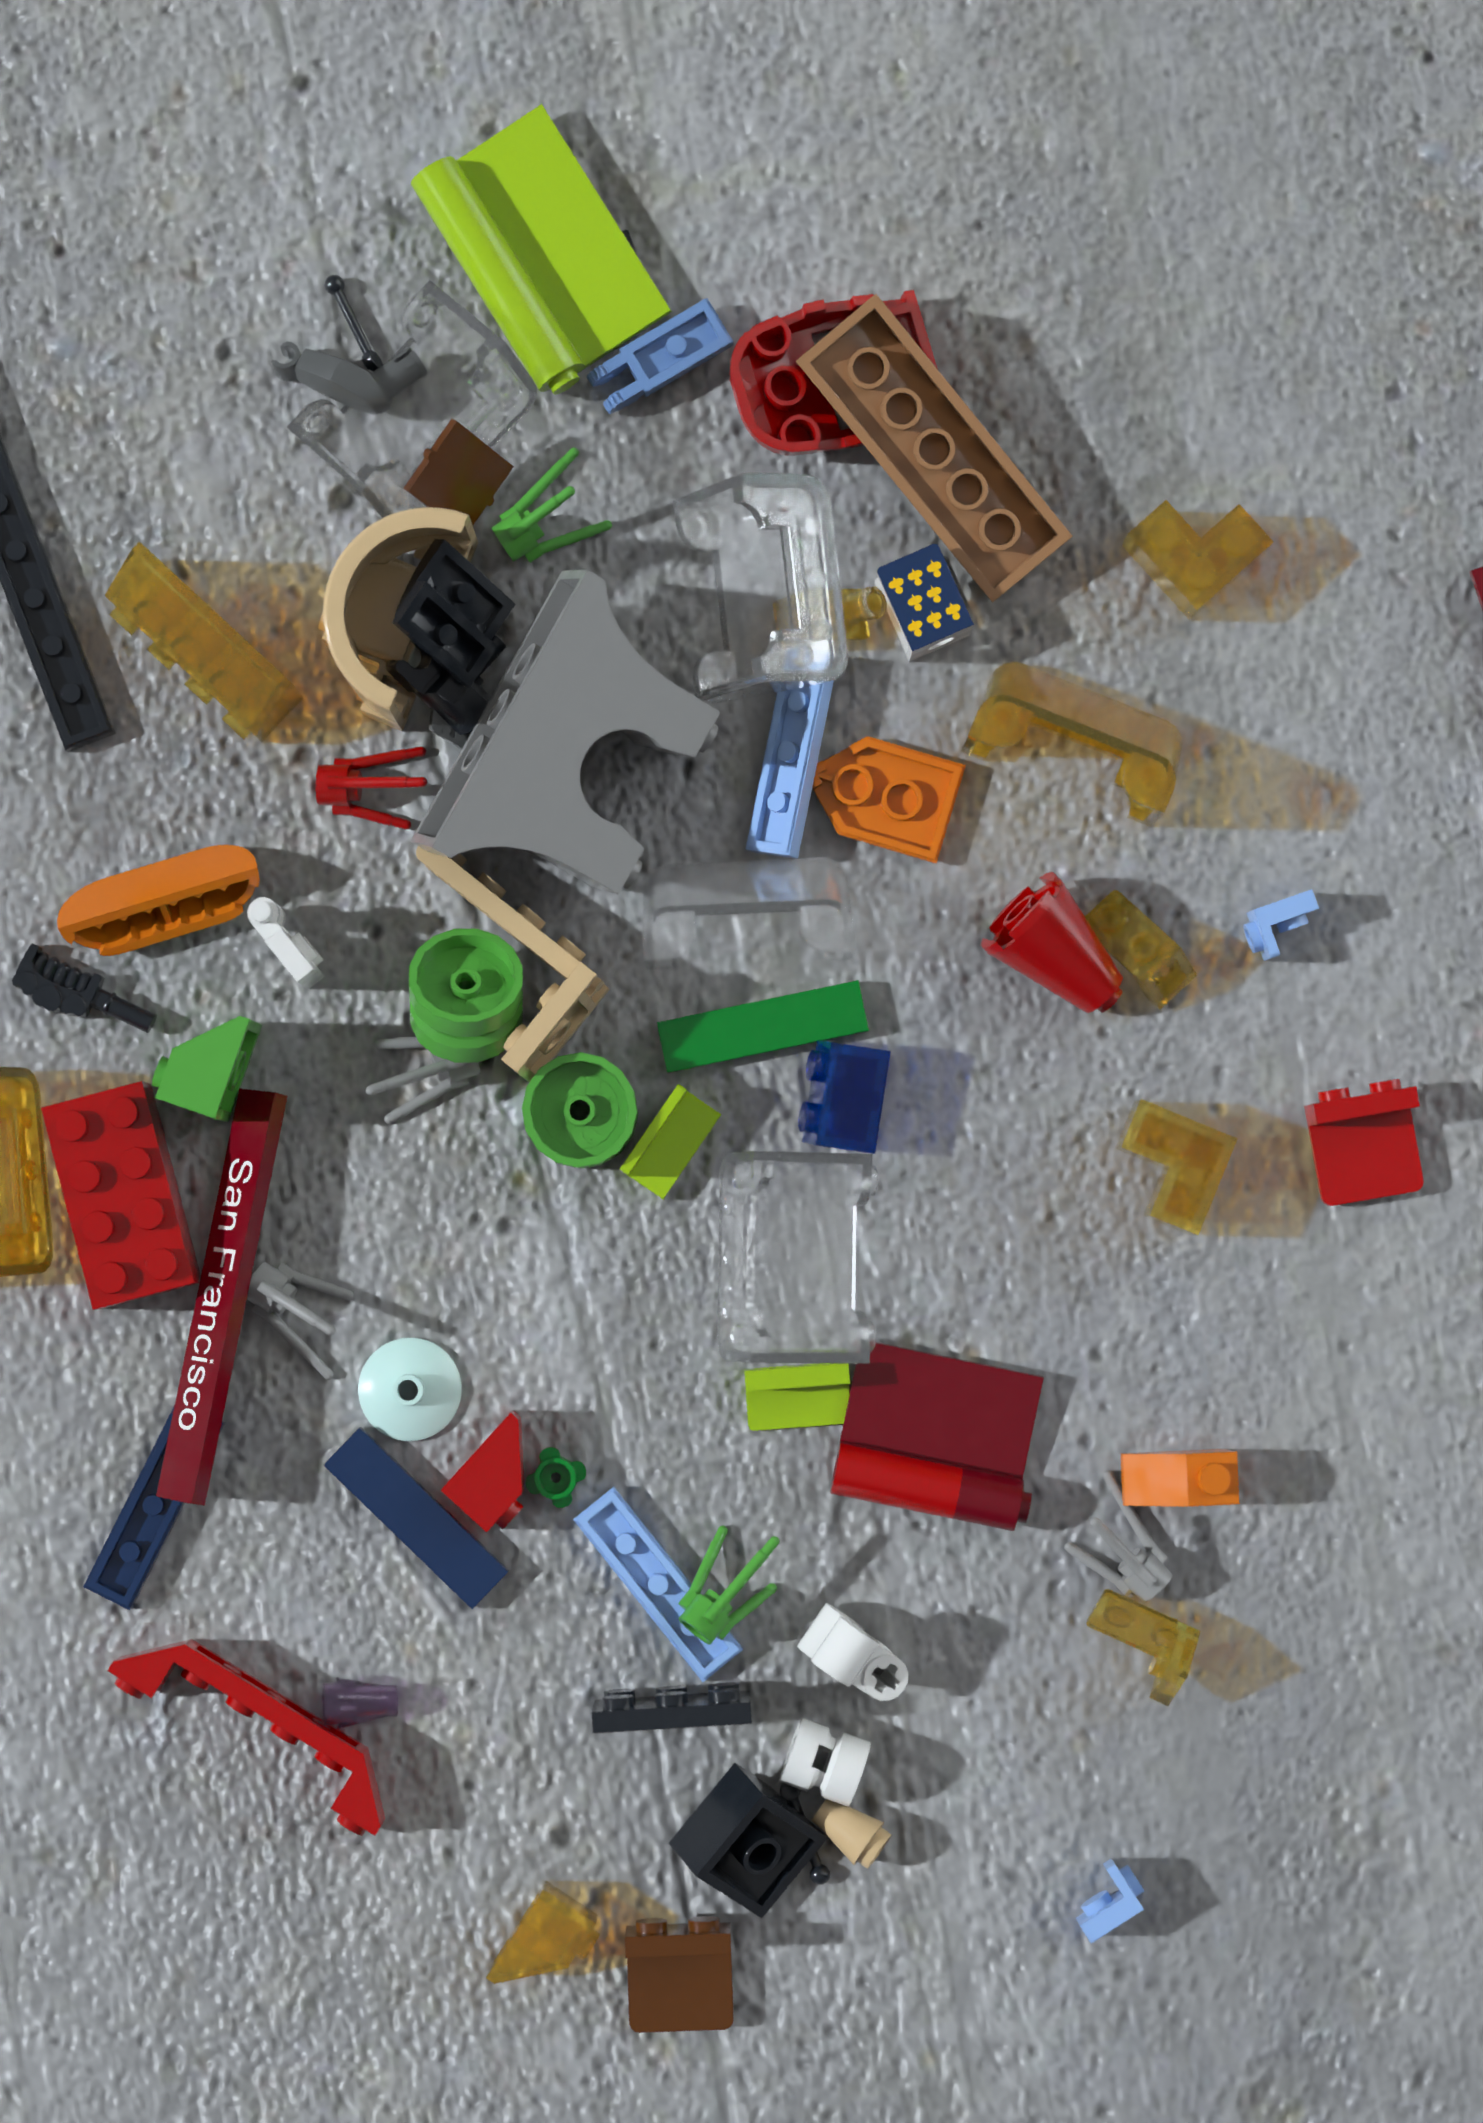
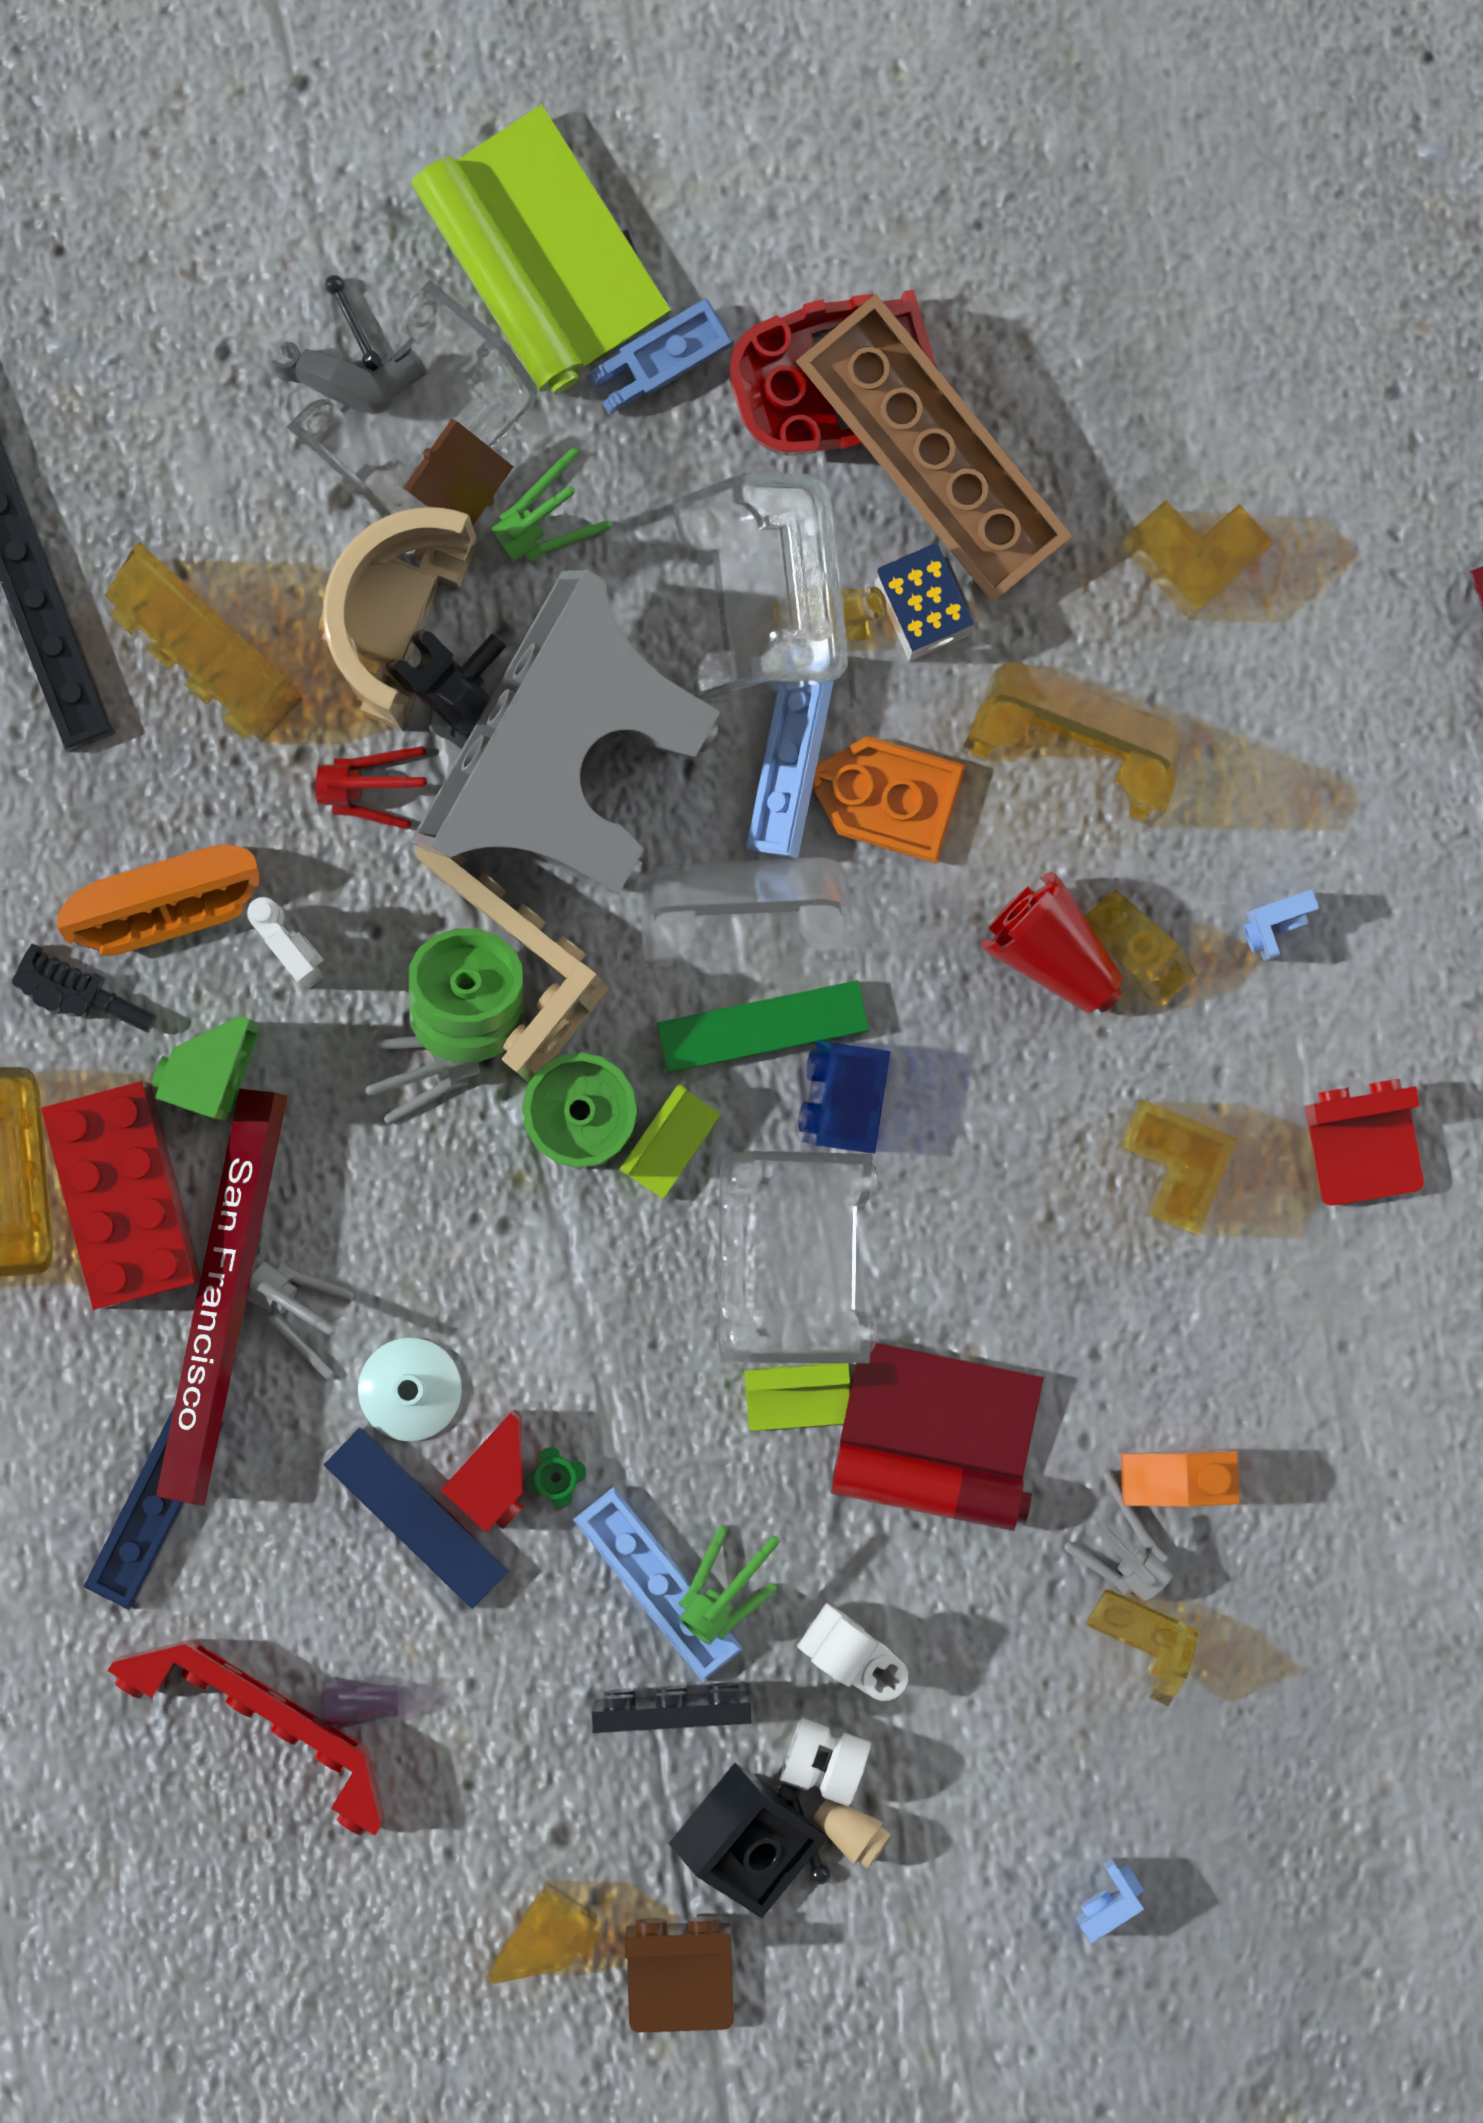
black slope [393,539,516,688] -> none

